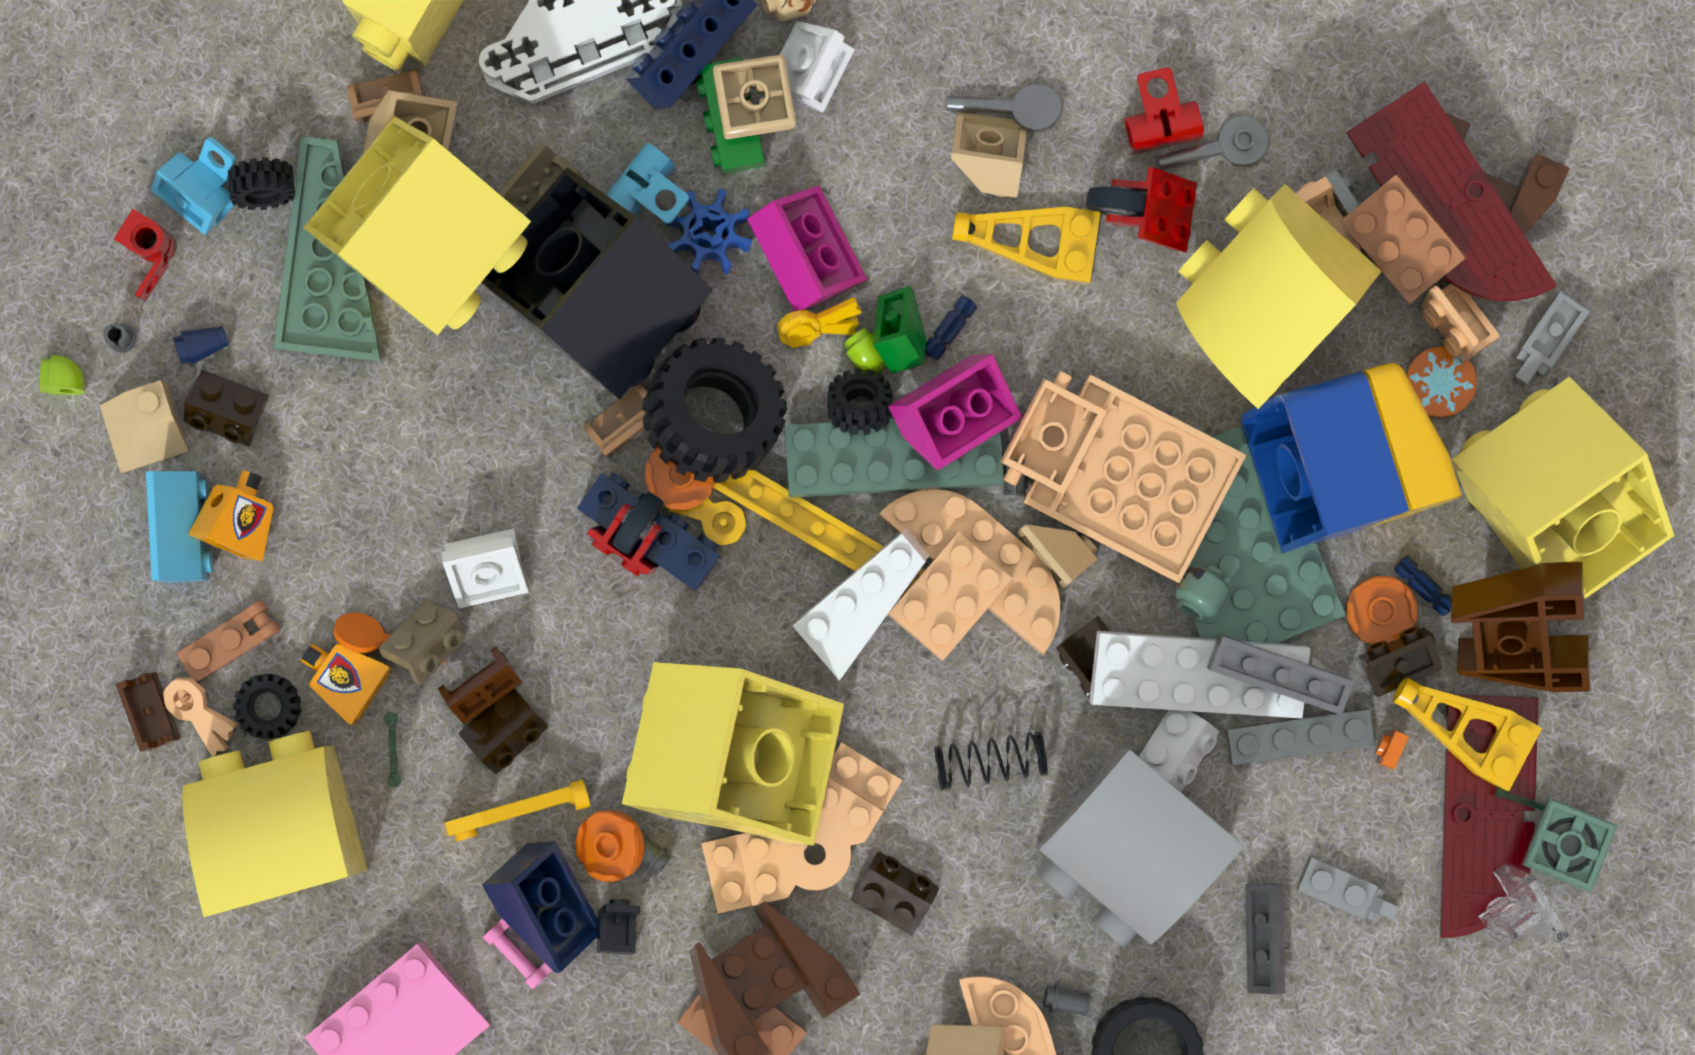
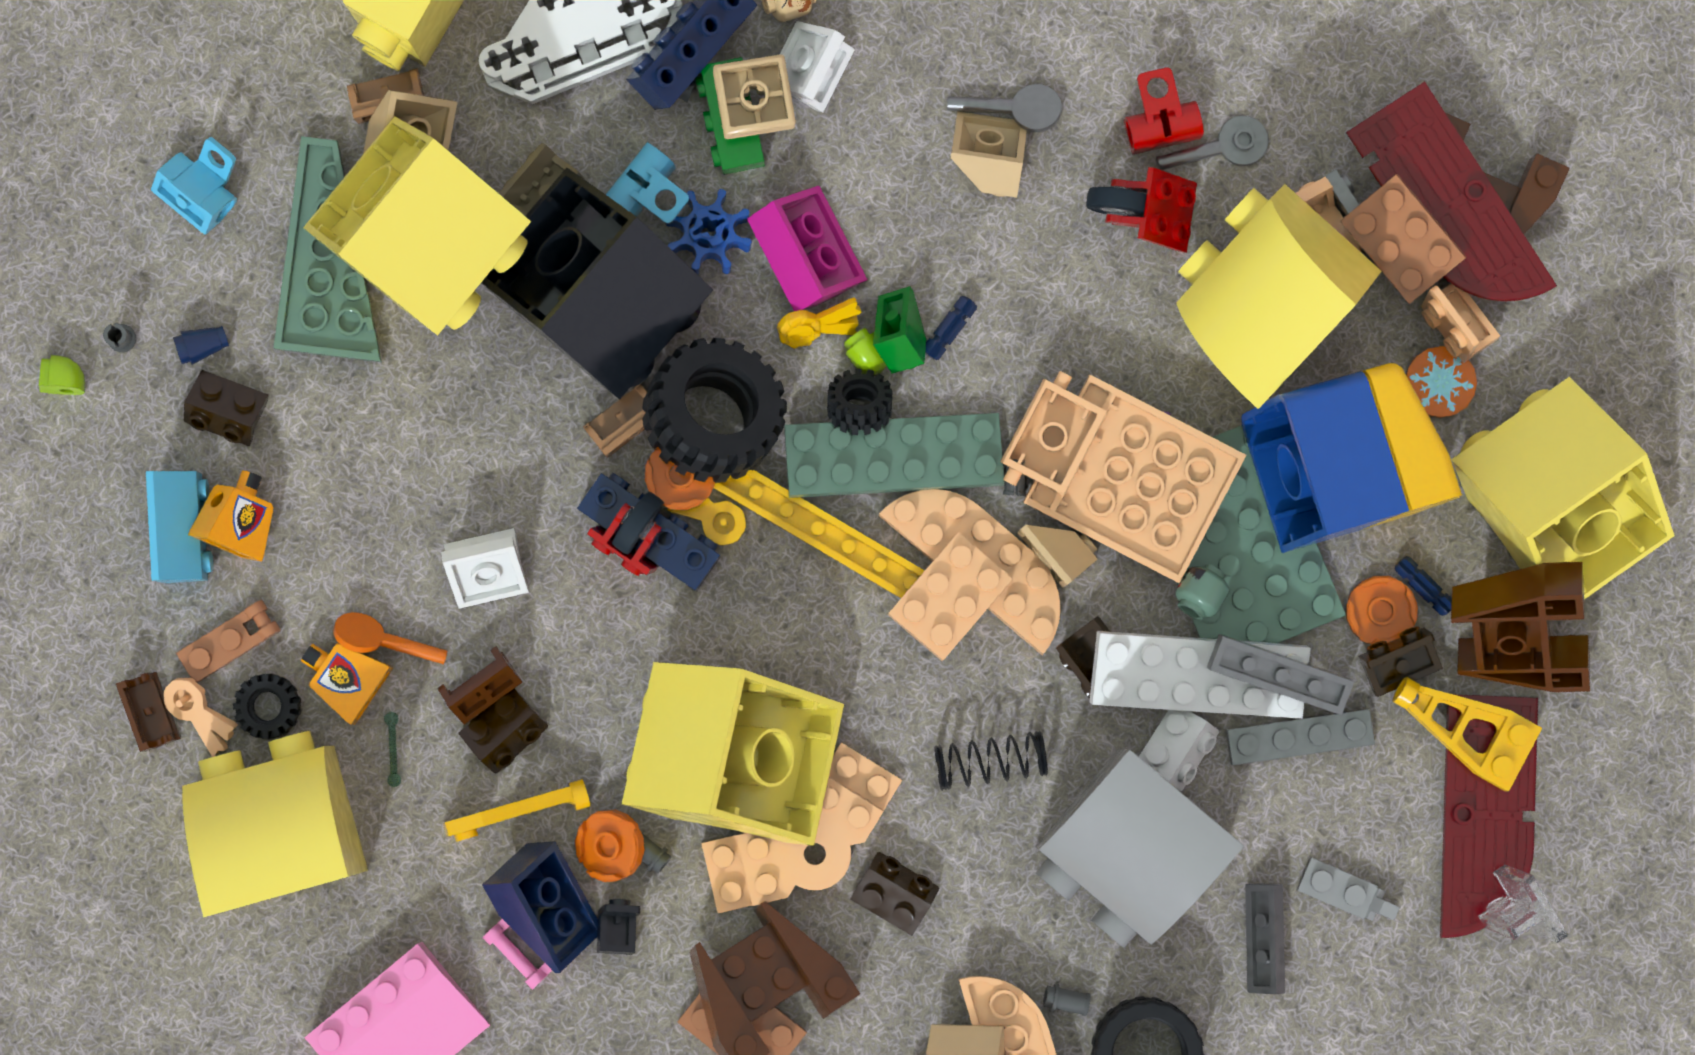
tan slope [99,380,190,473] -> none
red piece [113,209,176,301] -> none
black tyre [228,157,295,210] -> none
dark tan bracket [379,600,465,685] -> none
white wedge [793,528,929,681] -> none
dark pink slope [888,354,1023,470] -> none
yellow plate [952,207,1101,283] -> none
orange plate [1375,730,1409,769] -> none
hinge [1494,788,1545,811] -> none
light grey hinge [1511,290,1591,387] -> none
sand green piece [1521,798,1618,893] -> none

